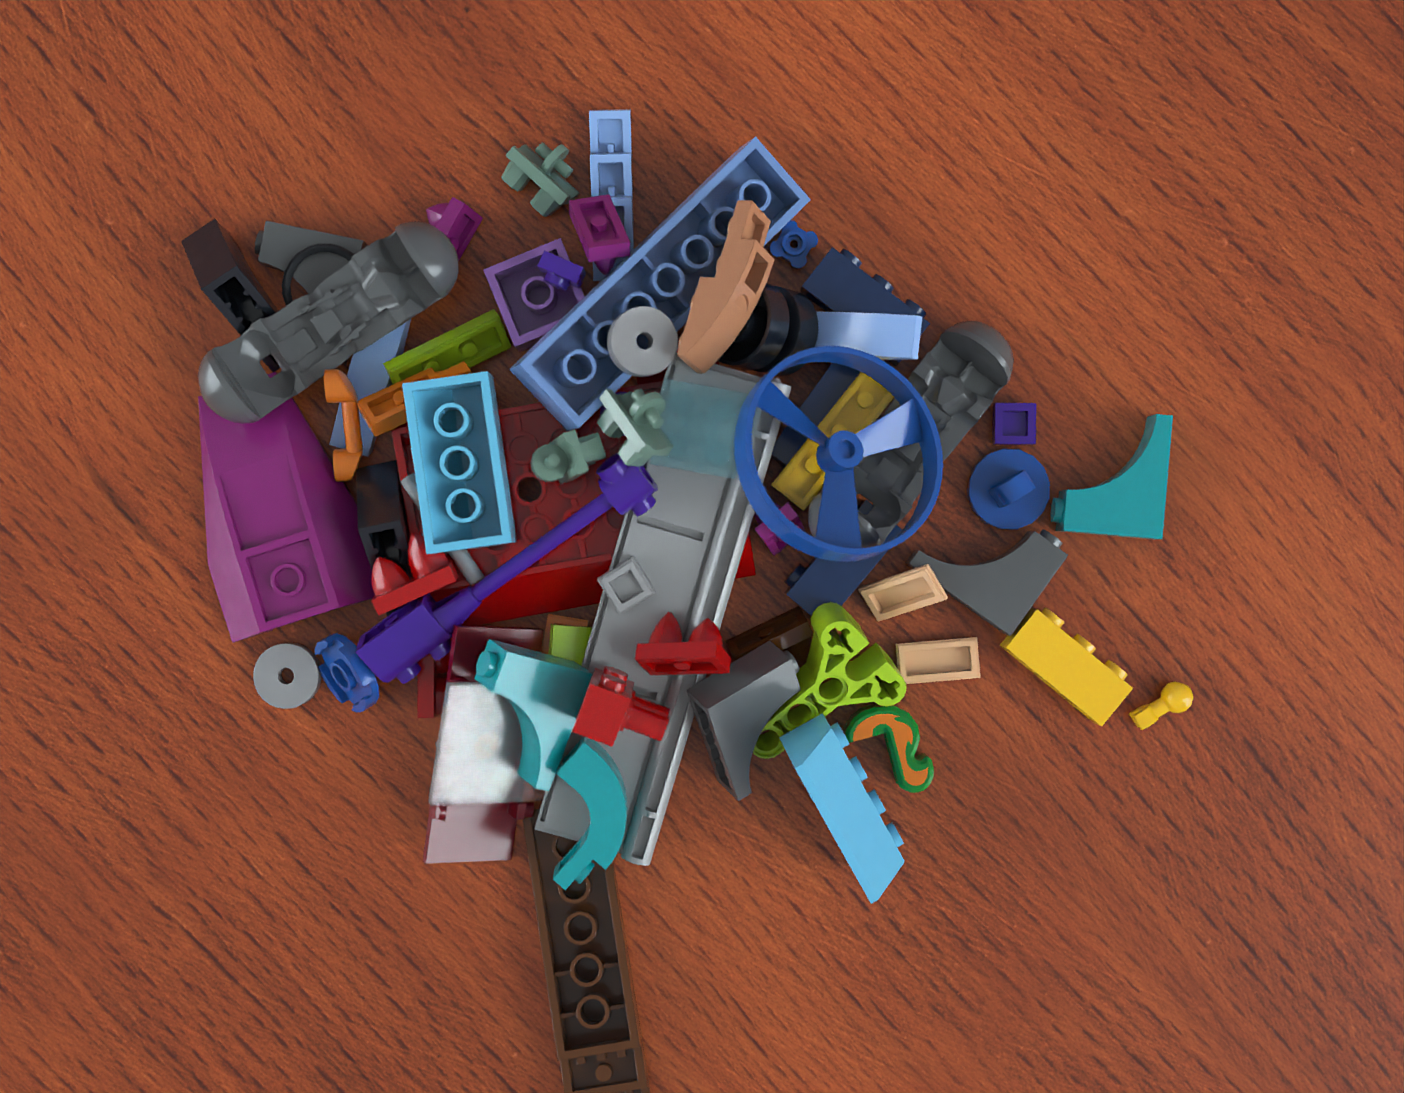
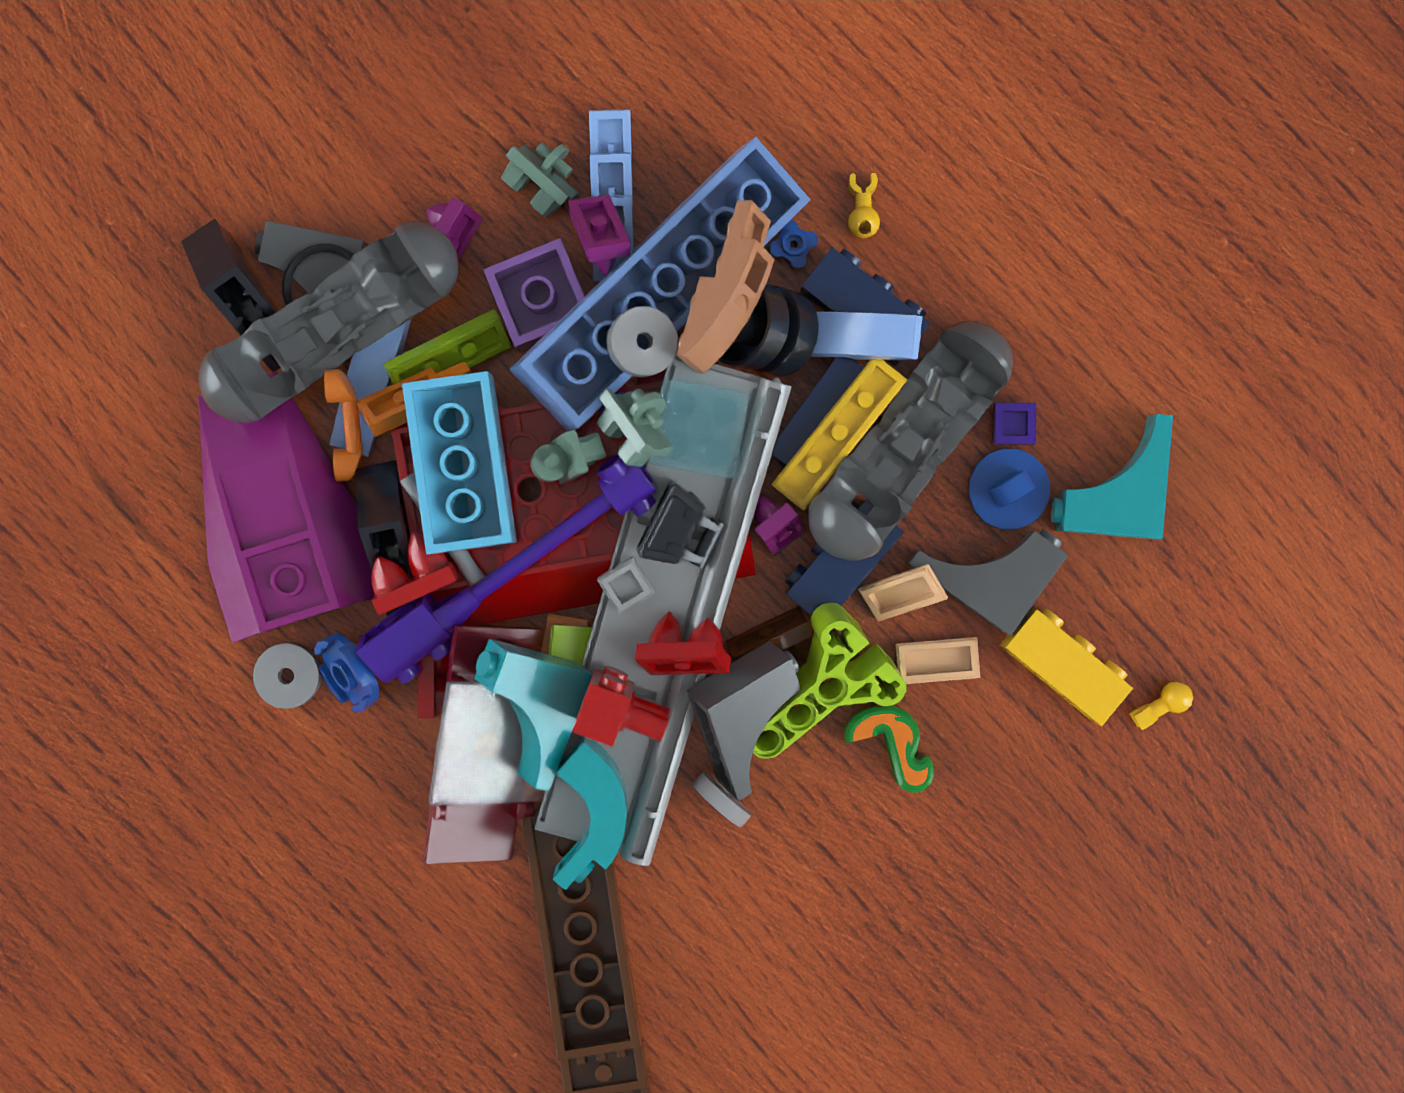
dark purple plate [538,250,586,291] -> none
blue piece [734,346,943,562] -> none
medium azure slope [779,713,905,903] -> none
none -> black piece [637,480,726,569]
none -> light grey piece [692,771,752,828]
none -> yellow arm [848,173,880,238]

